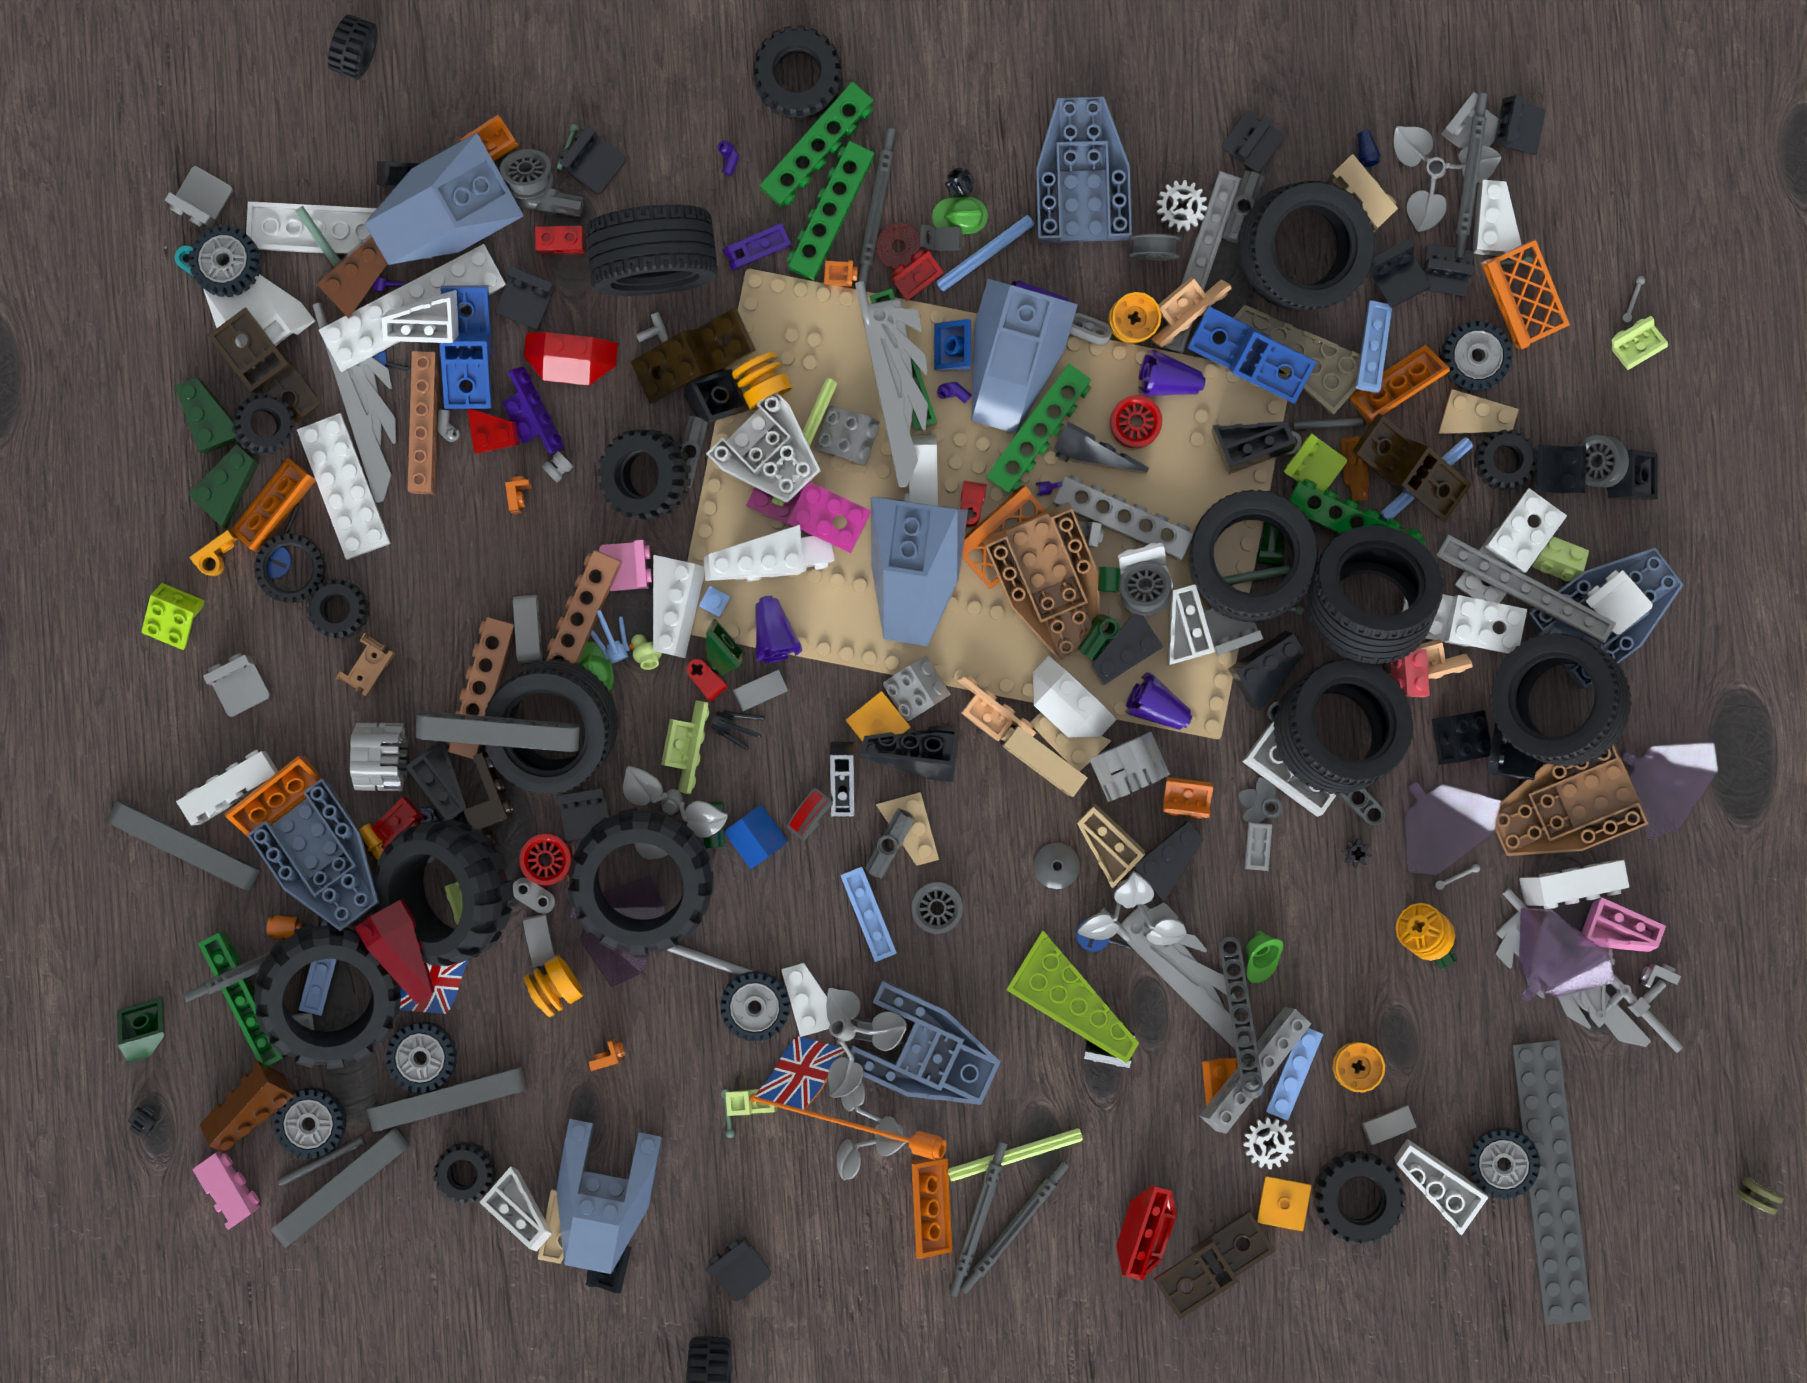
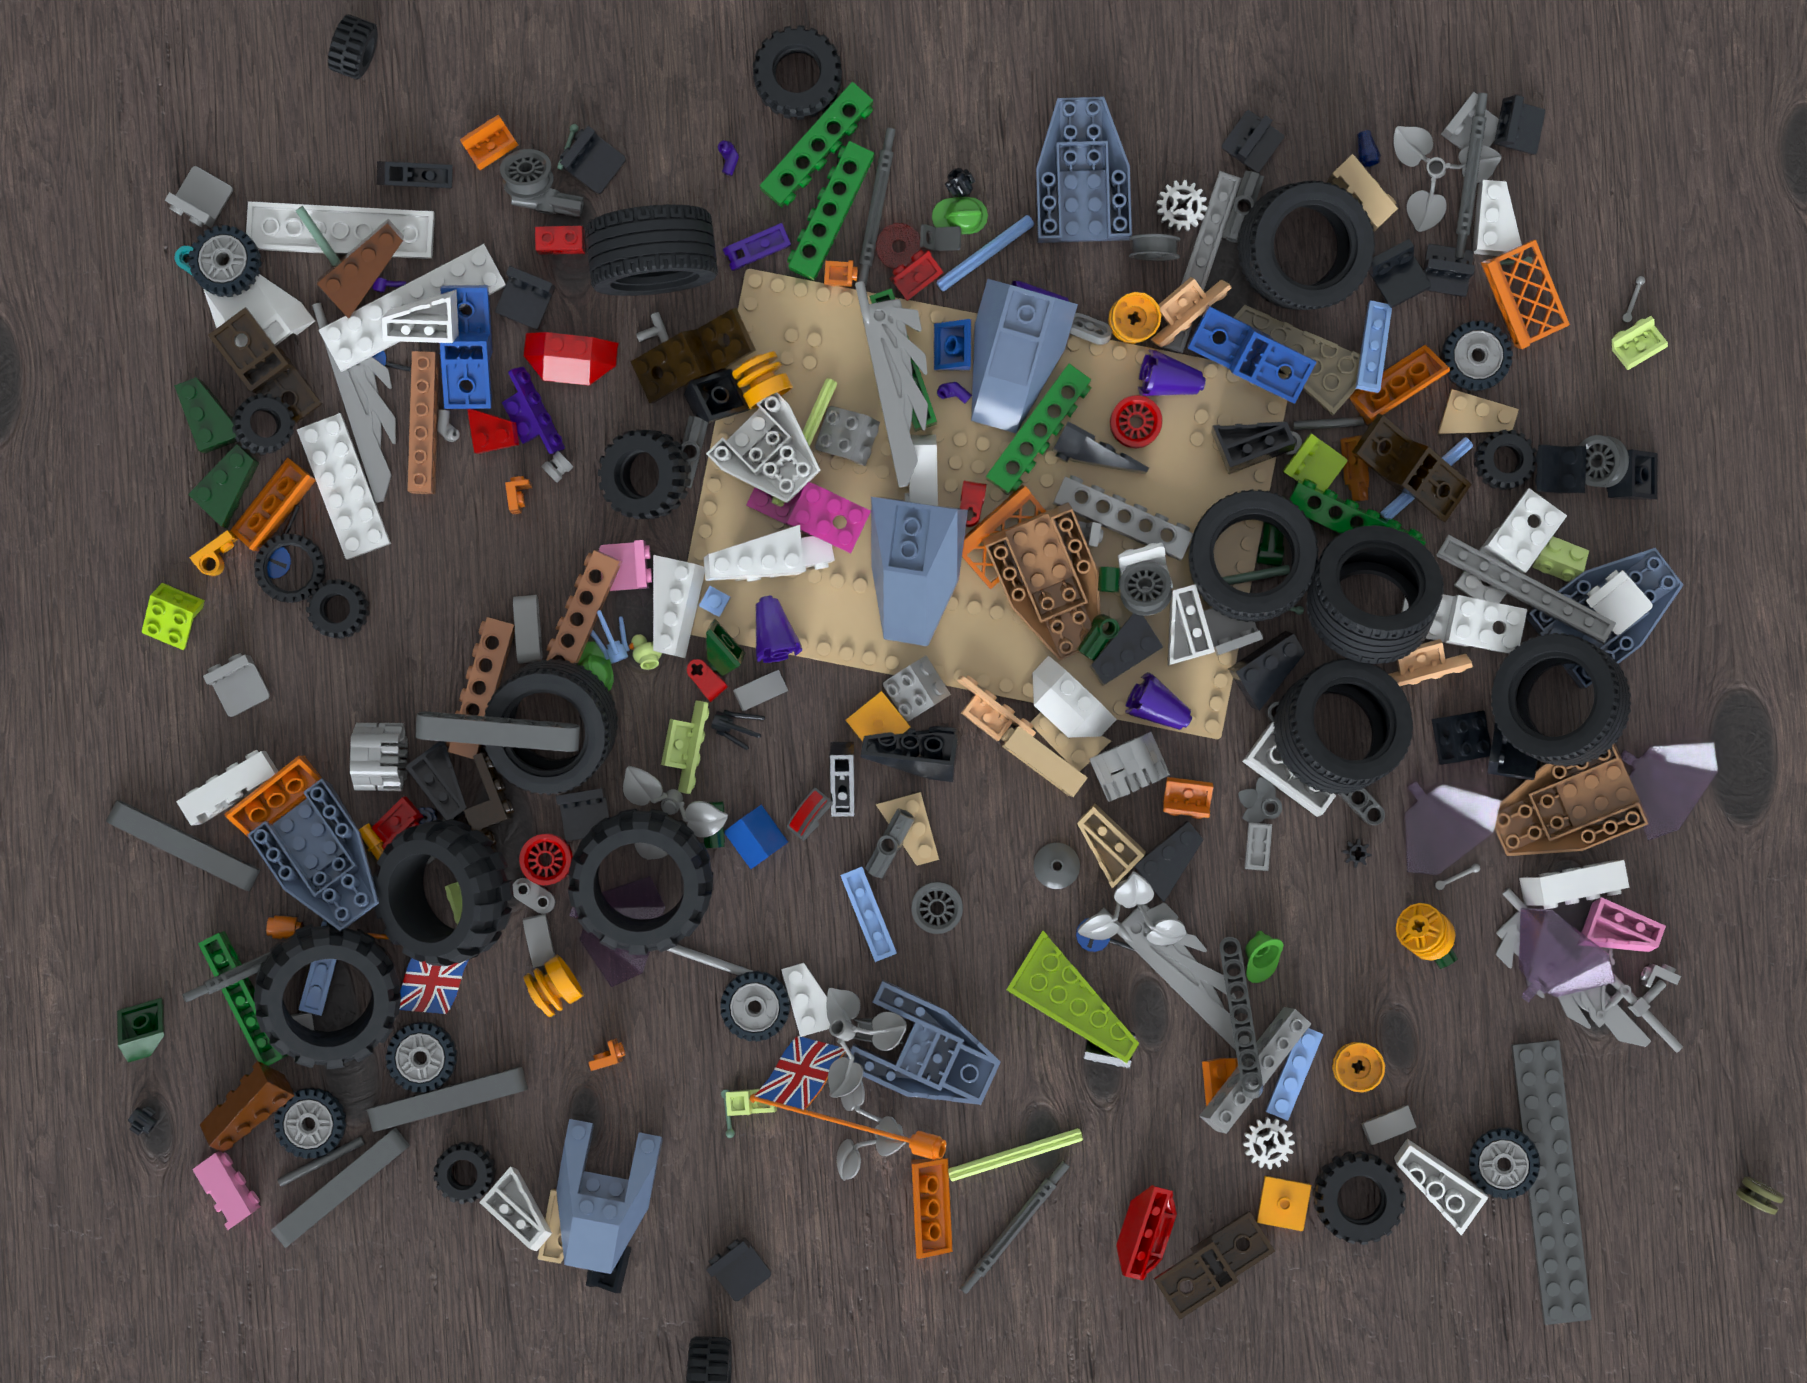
medium nougat piece [336,633,396,697] -> none
dark red wedge [355,899,435,1004] -> none
sand blue wedge [365,133,524,265] -> none
dark grey axle [949,1140,1008,1297] -> none
dark purple hand [1035,481,1062,496] -> none
coral bracket [1390,649,1430,697] -> none

